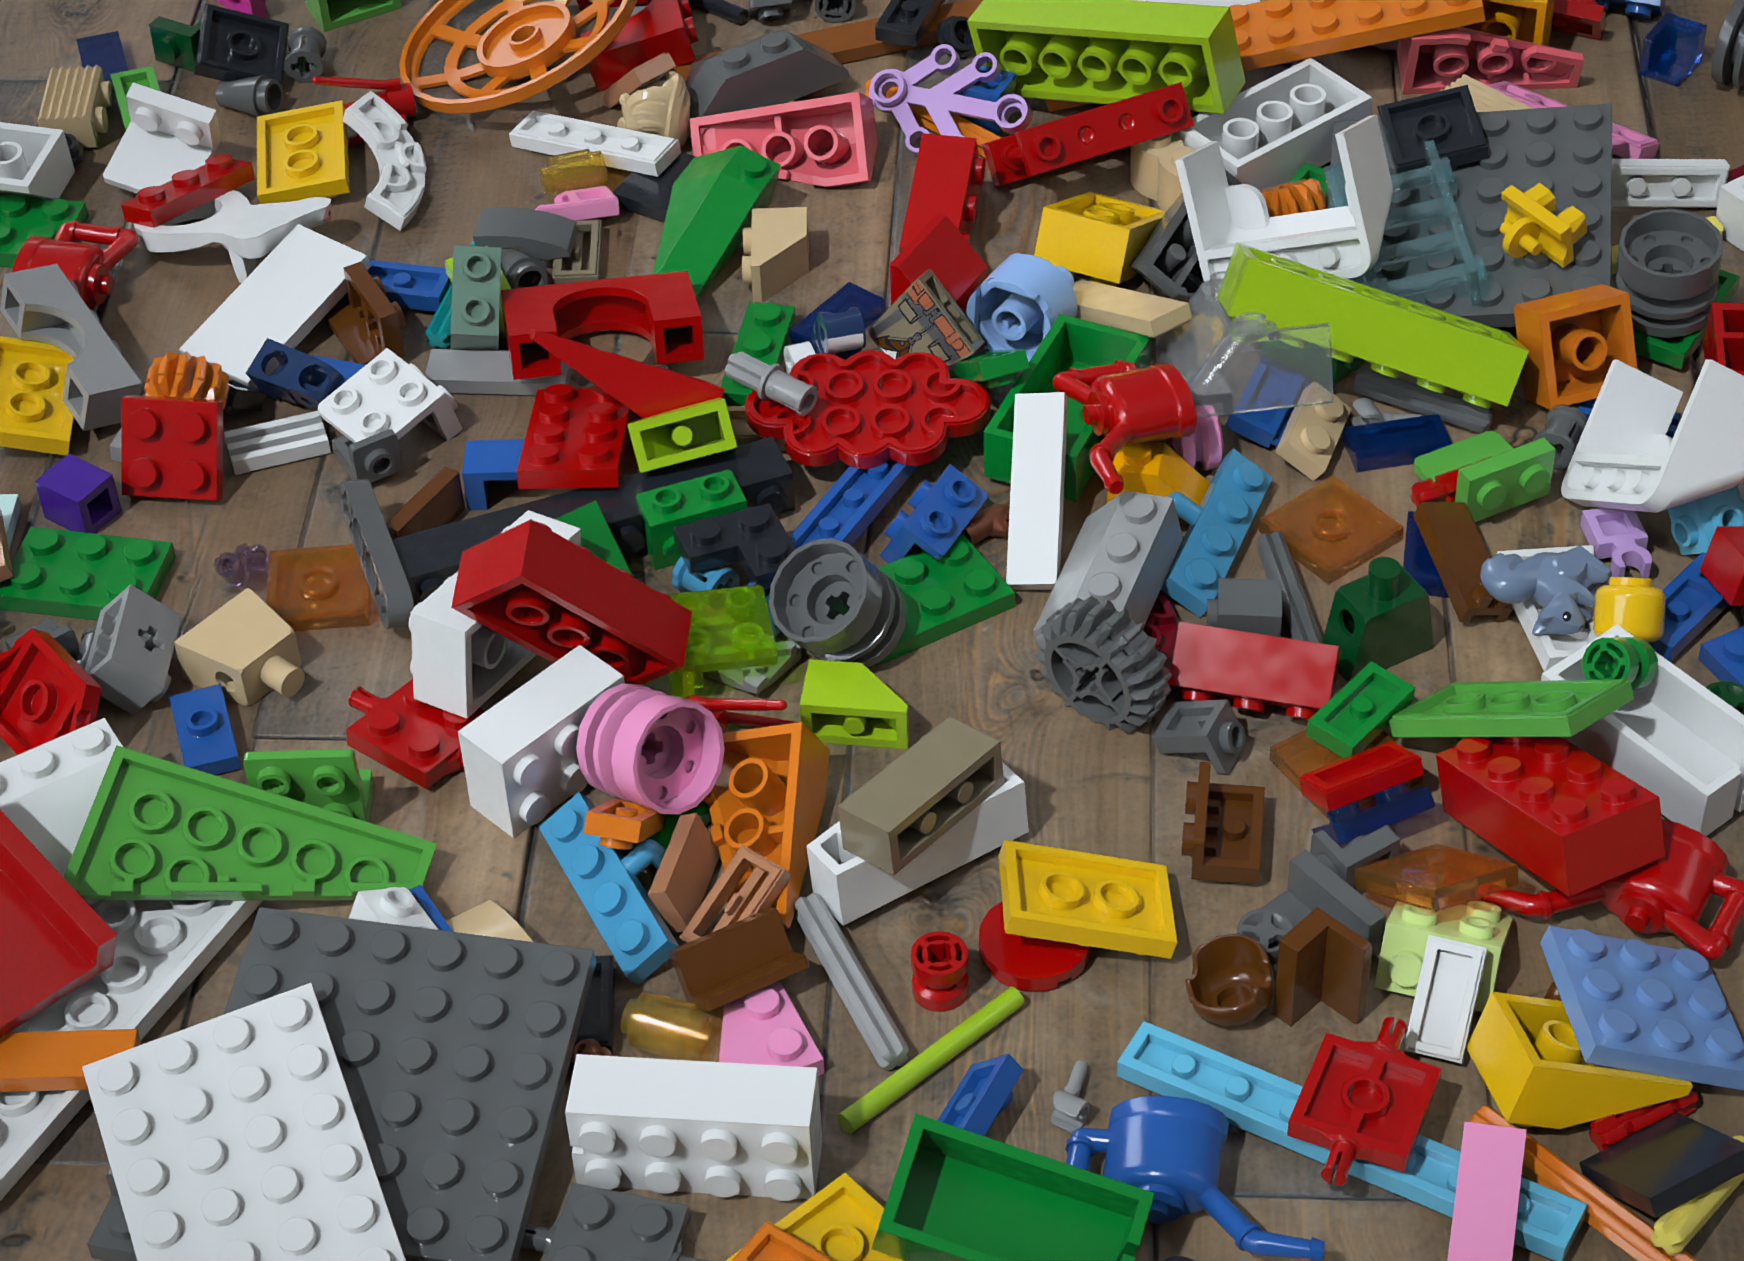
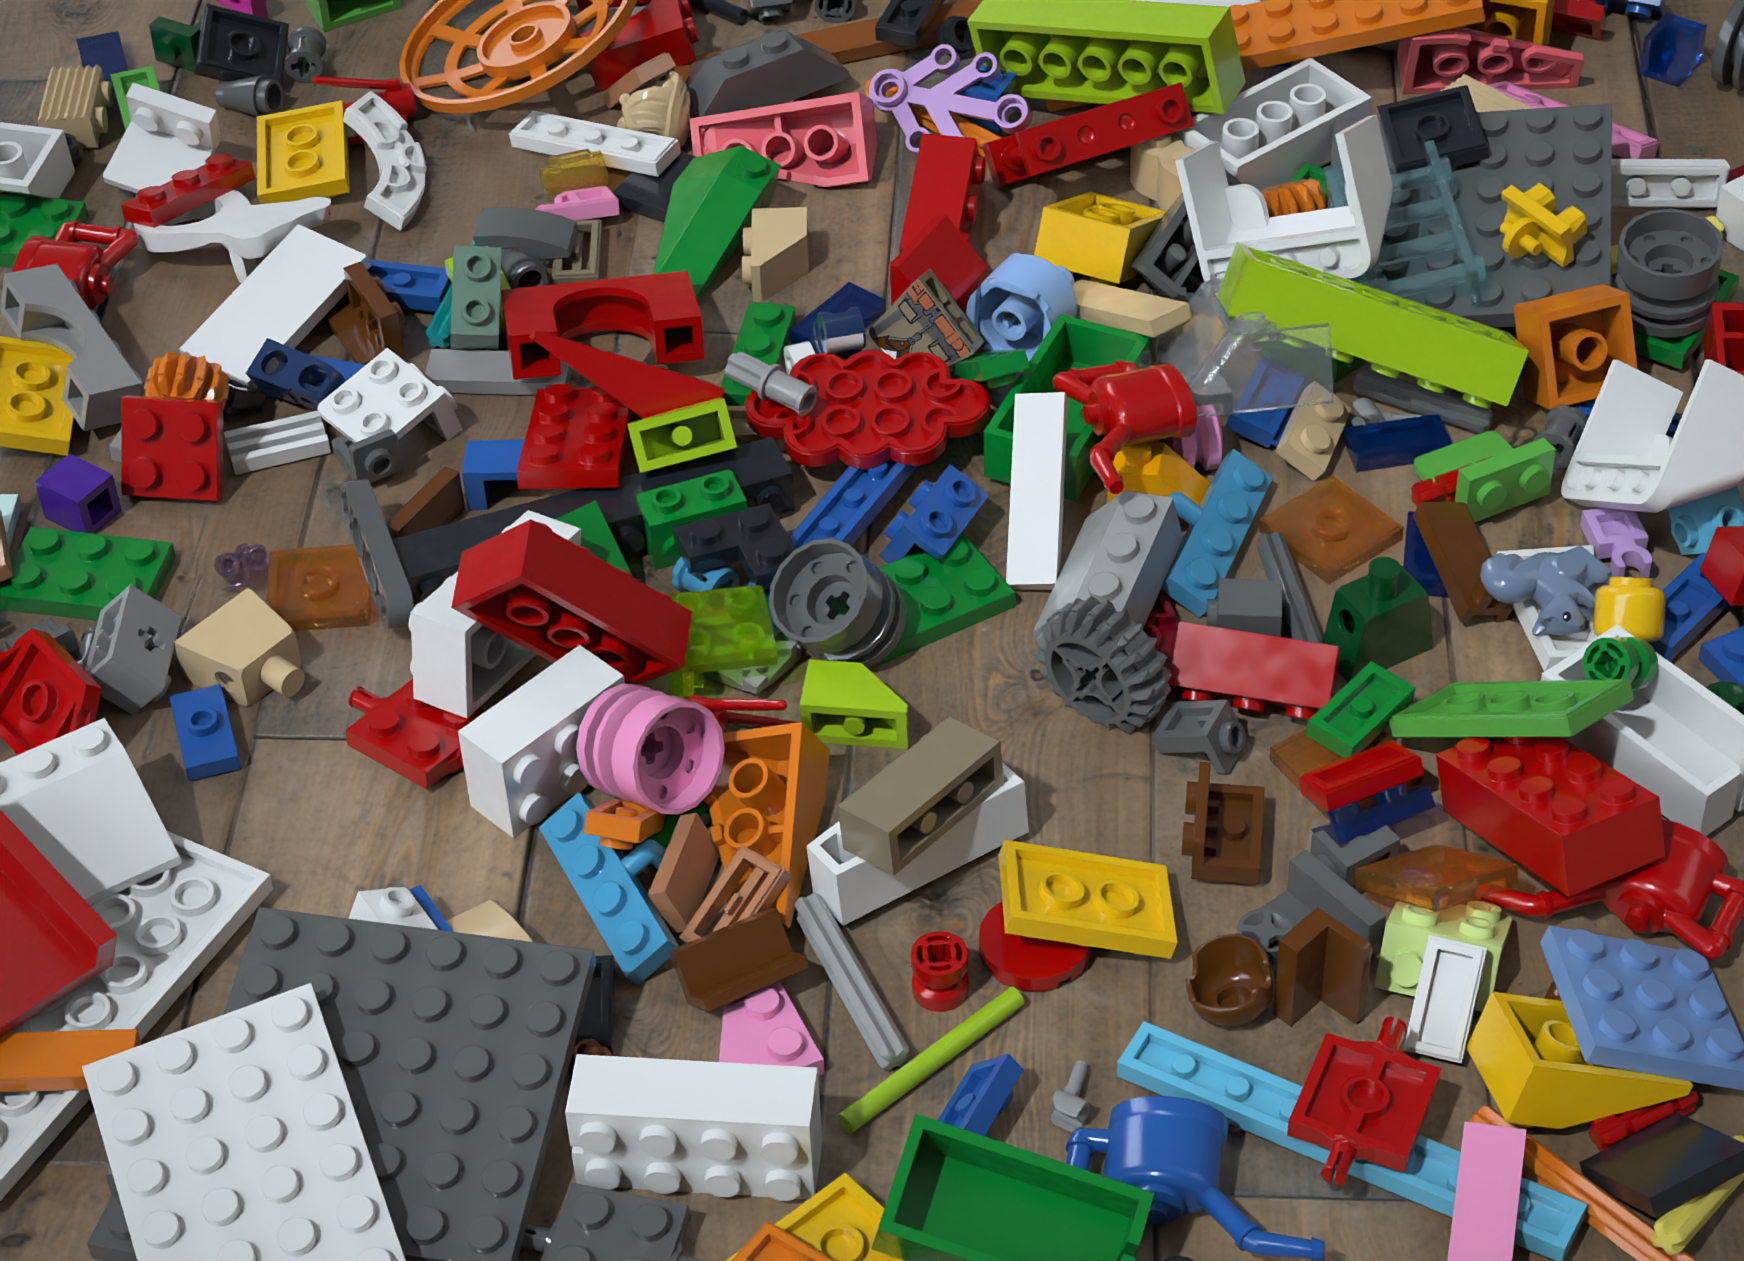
bright green wing [64,745,437,900] -> none
bright green bracket [243,749,375,822] -> none
clear yellow brick [621,991,712,1060] -> none
copper arm [961,504,1010,545] -> none

